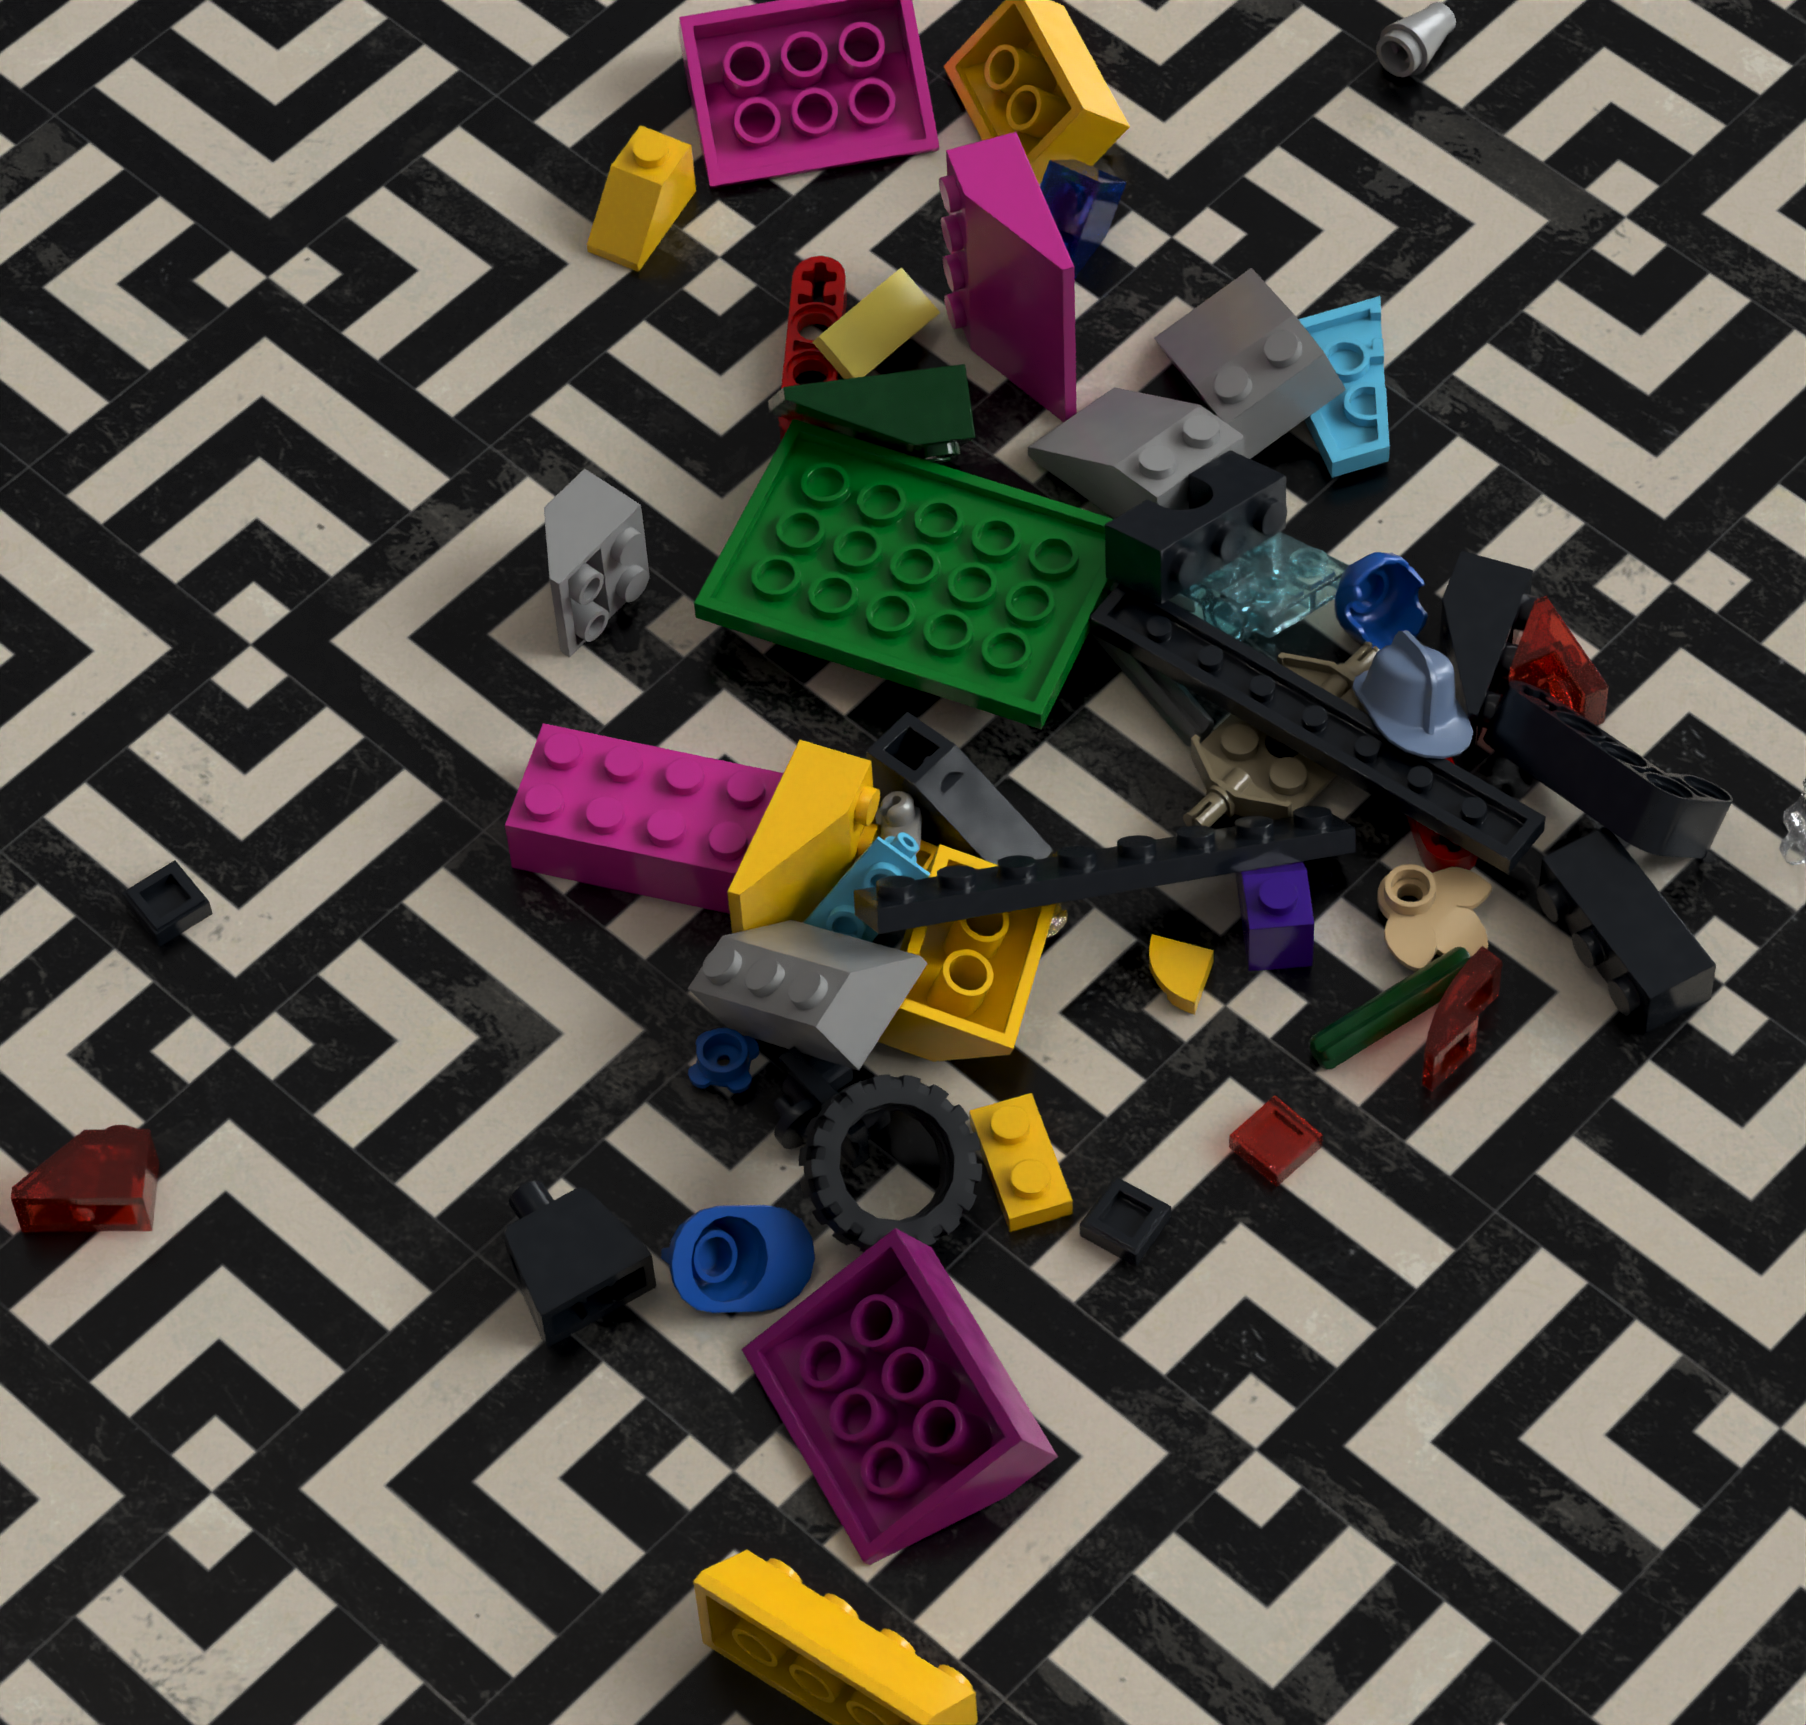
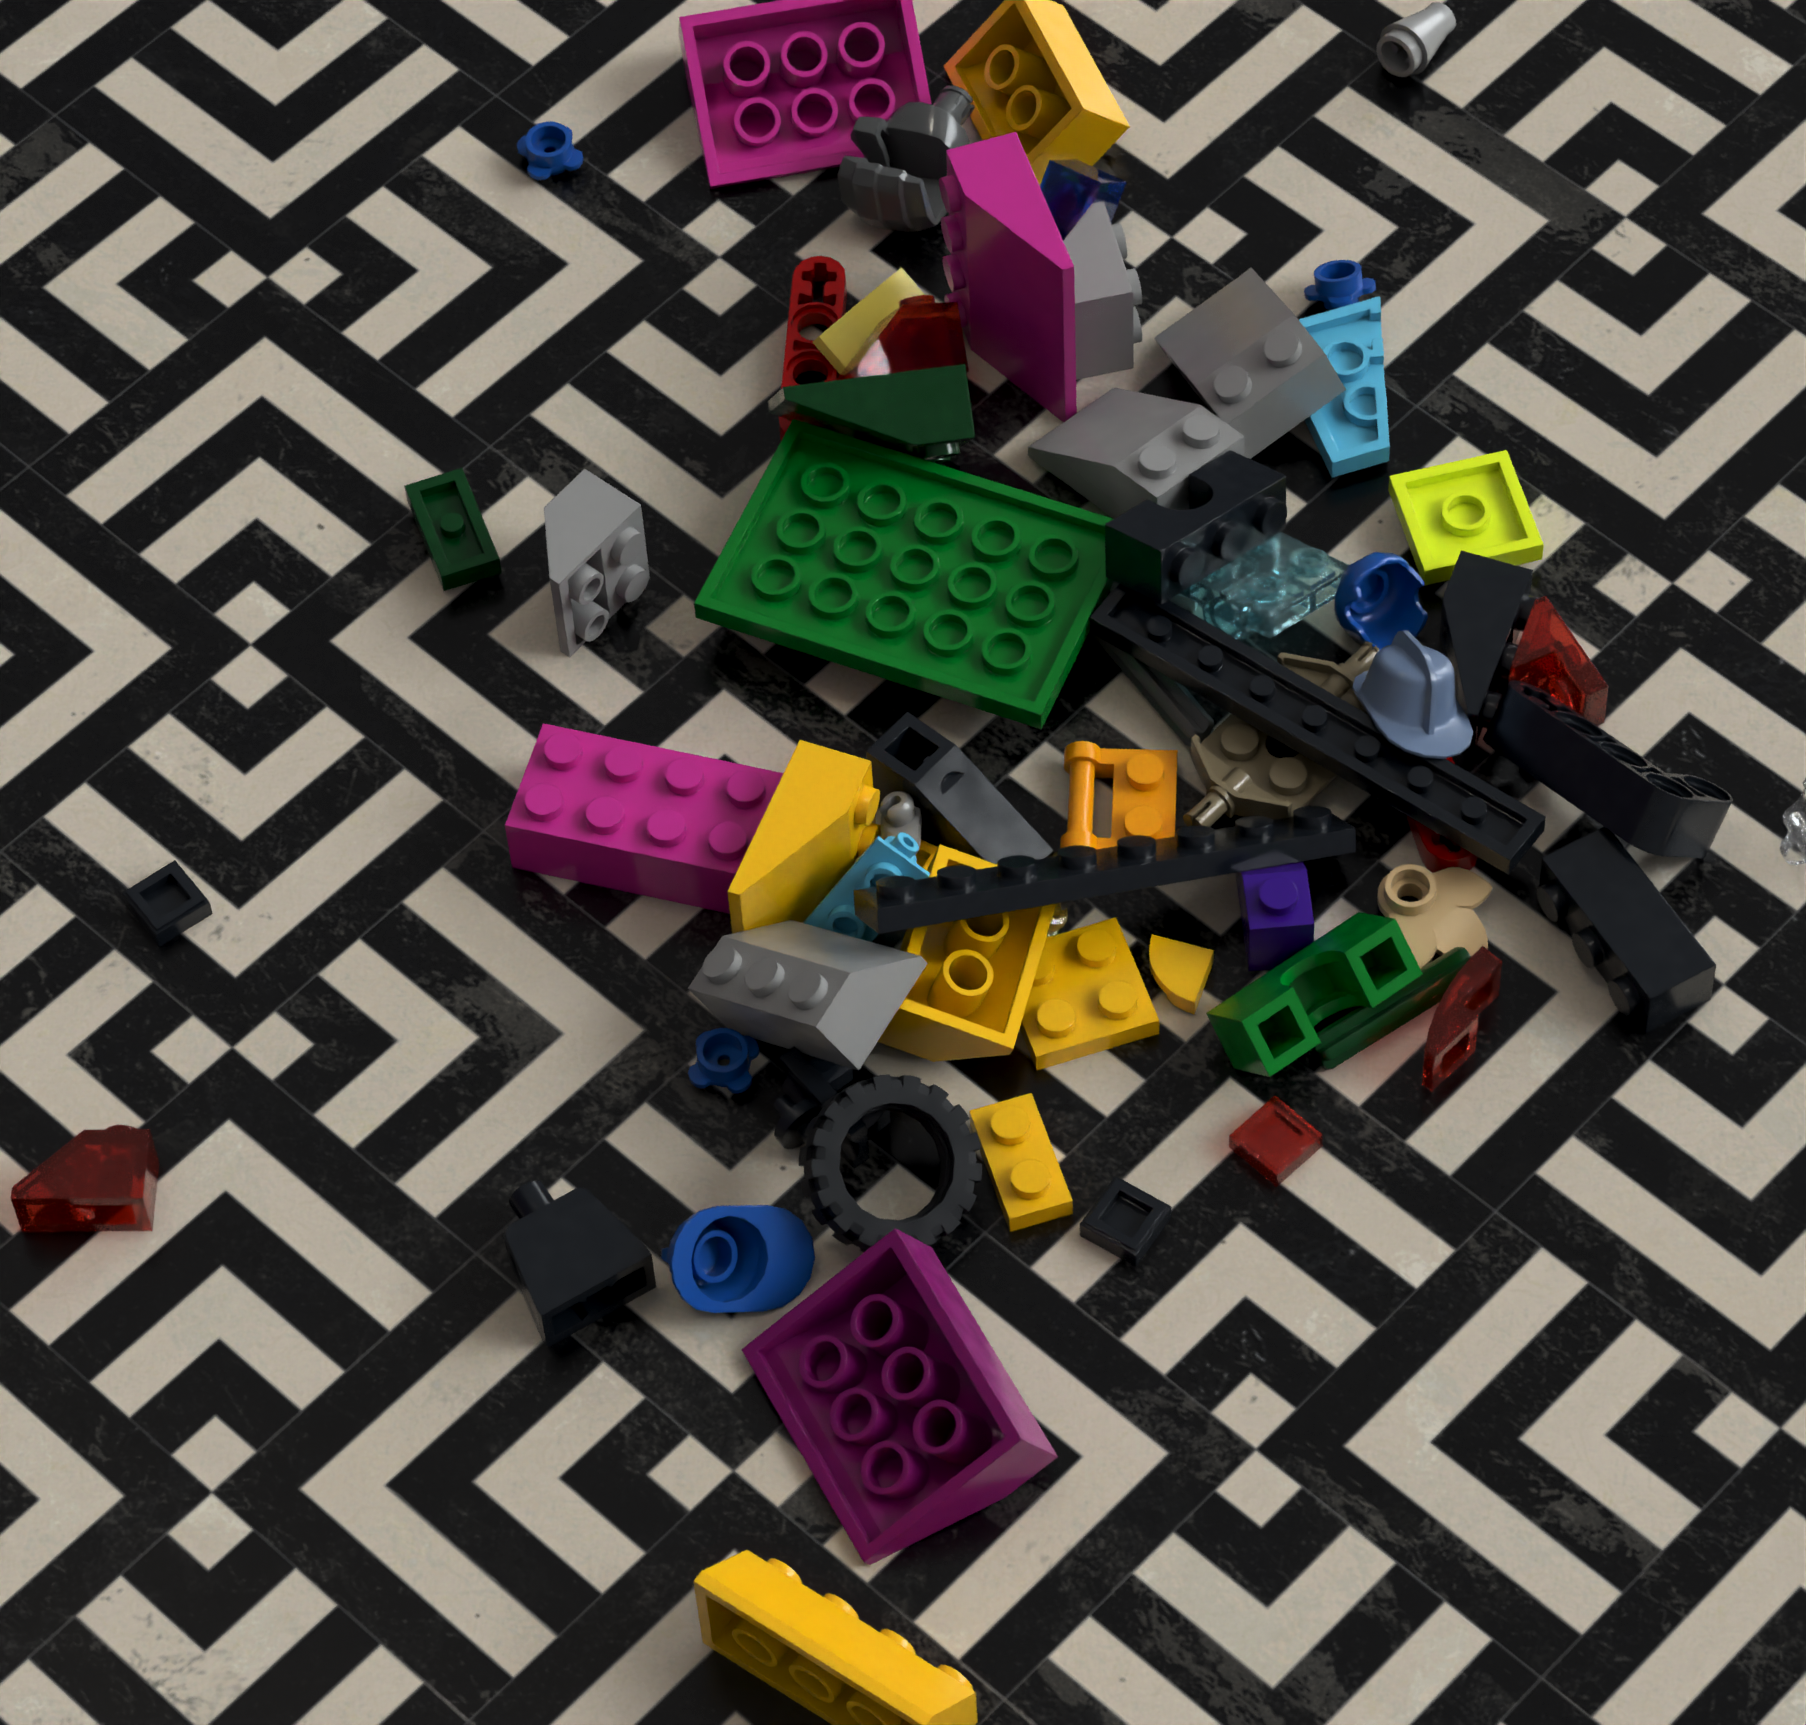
yellow slope [587,125,696,272] -> none
none -> dark green plate [404,468,502,591]
none -> blue plate [517,122,583,180]
none -> clear red slope [837,295,969,380]
none -> dark grey piece [838,85,974,232]
none -> yellow plate [1020,917,1159,1071]
none -> light orange plate [1060,741,1178,850]
none -> light grey slope [1063,201,1142,380]
none -> green arch [1206,912,1423,1077]
none -> blue plate [1304,260,1376,310]
none -> neon yellow plate [1388,450,1544,585]

